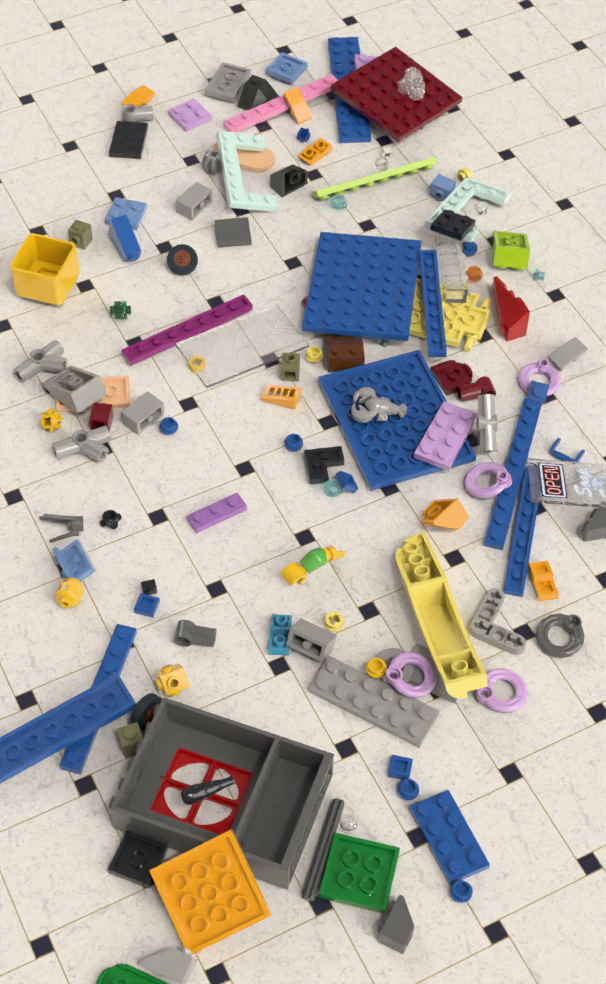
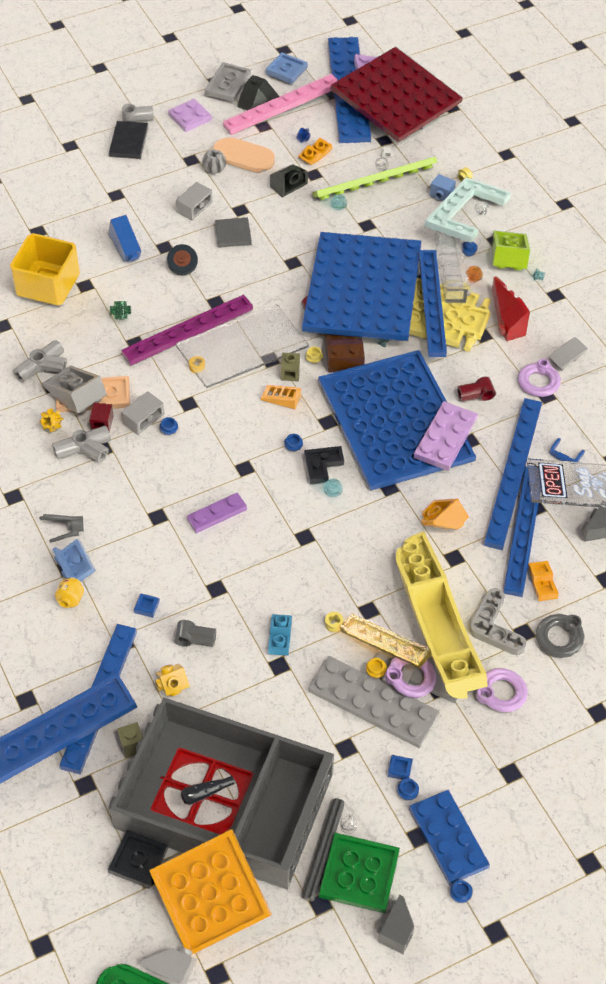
olive brick [68,220,93,250] -> none
black plate [100,510,122,529] -> none
medium blue plate [104,197,147,230] -> none
light orange slope [121,85,156,107] -> none
black wheel [130,693,162,731] -> none
black piece [141,579,157,595] -> none
light aqua plate [216,131,278,212] -> none
piece [281,546,345,586] -> none
light orange slope [283,87,312,124] -> none
light grey brick [286,618,337,662] -> none
blue tile [335,471,358,493] -> none
light grey animal [351,387,407,423] -> none
clear plant [398,67,425,101] -> none
black plate [430,209,476,241] -> none
dark red tile [430,360,473,396] -> none
lavender piece [465,462,512,498] -> none
light grey piece [476,394,498,453] -> none
blue plate [527,381,549,403] -> none
none -> clear yellow plate [340,613,432,669]

